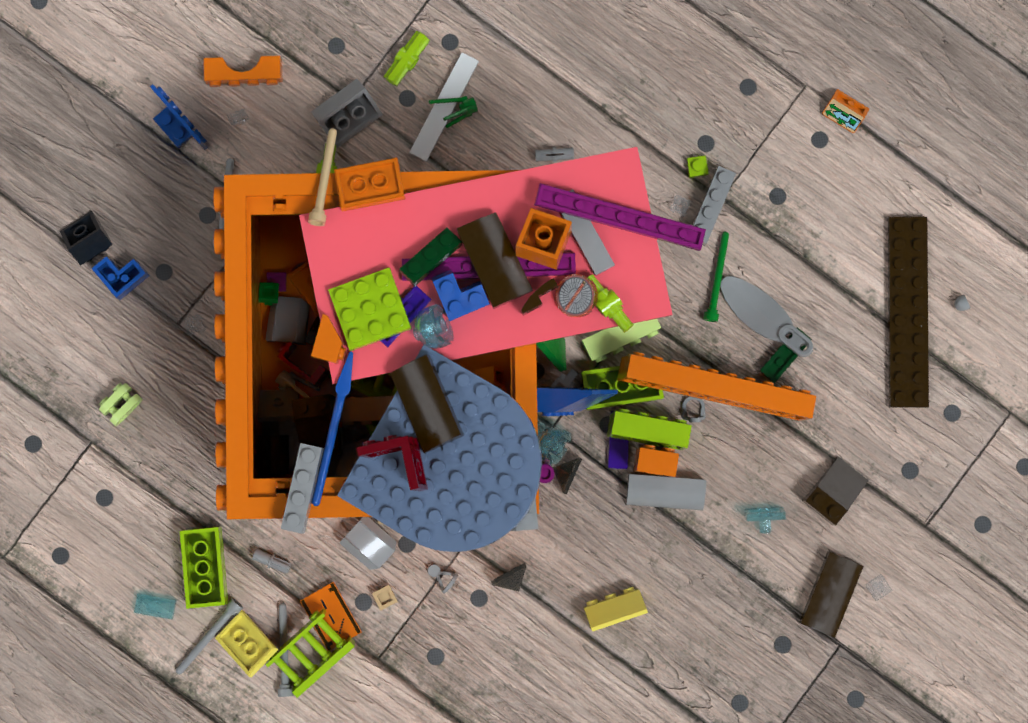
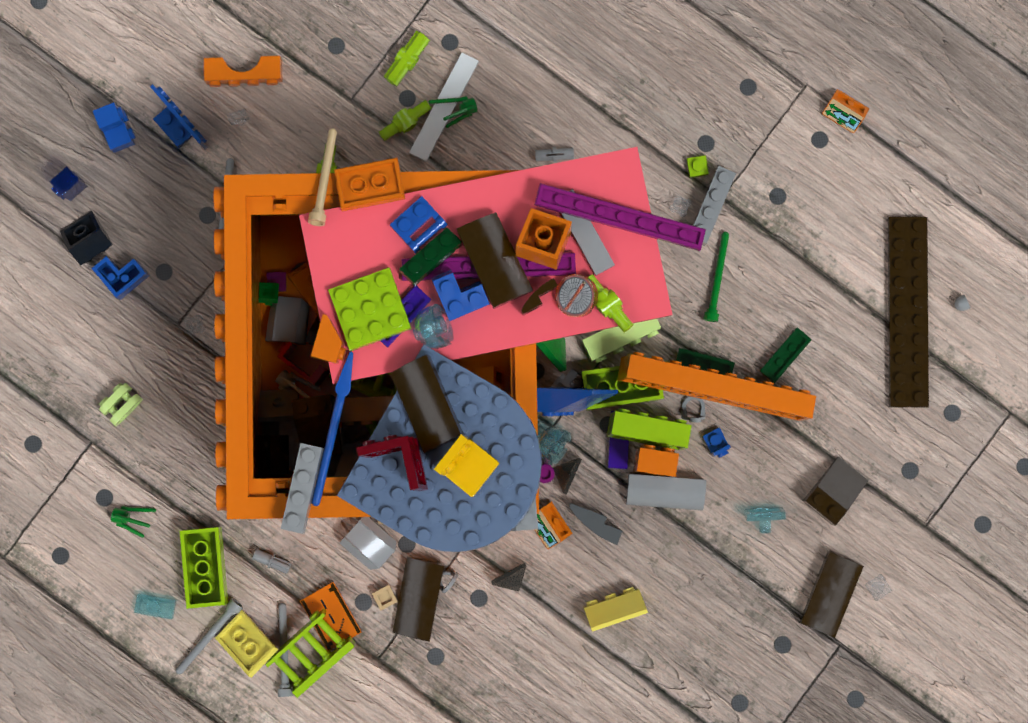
light grey slope [311,79,383,148] -> none
light grey plant [721,276,813,357] -> none
none -> clear blue brick [49,166,88,201]
none -> blue brick [93,103,136,153]
none -> green plant [111,505,156,538]
none -> lime pin [378,100,431,141]
none -> blue plate [390,196,448,254]
none -> dark brown slope [392,556,445,642]
none -> yellow bracket [434,434,499,497]
none -> panel [534,501,573,549]
none -> dark grey slope [569,503,622,545]
none -> dark green plate [676,348,735,375]
none -> blue bracket [702,427,731,458]

